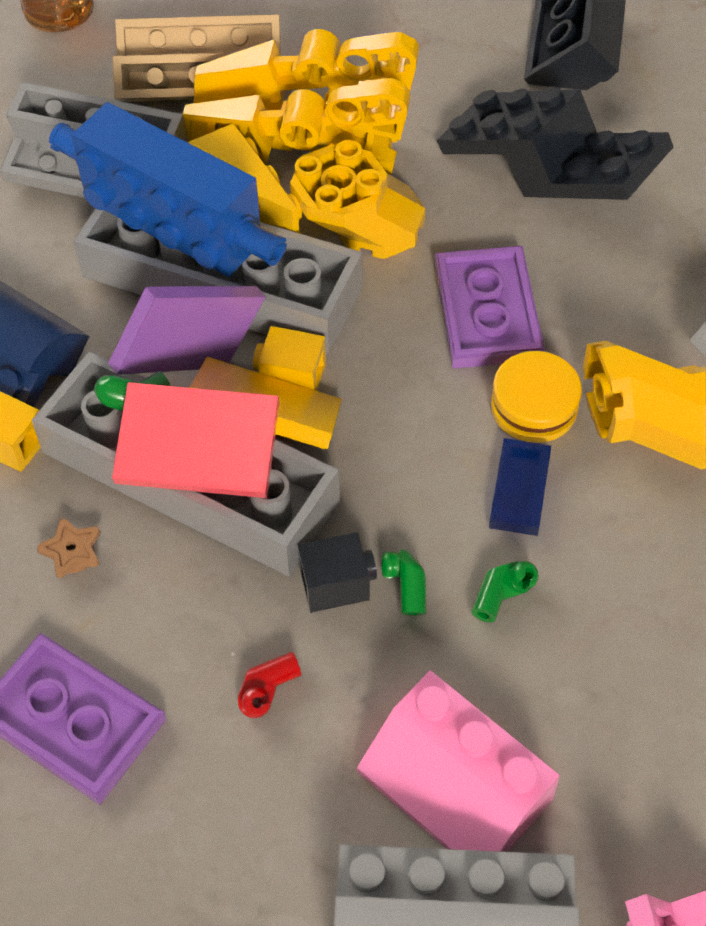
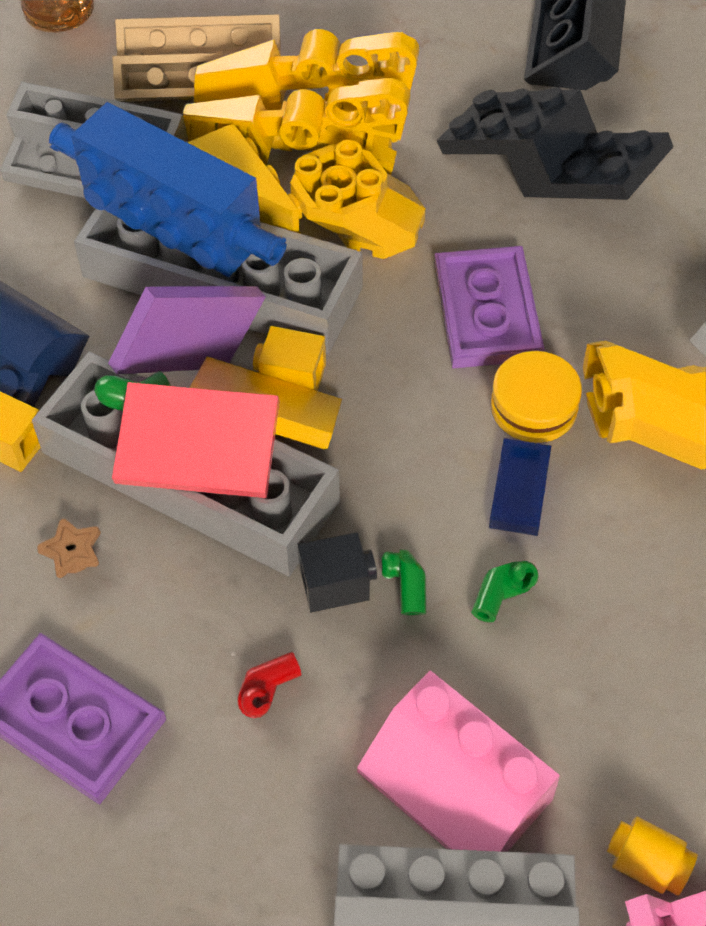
none -> yellow brick [606,816,698,896]

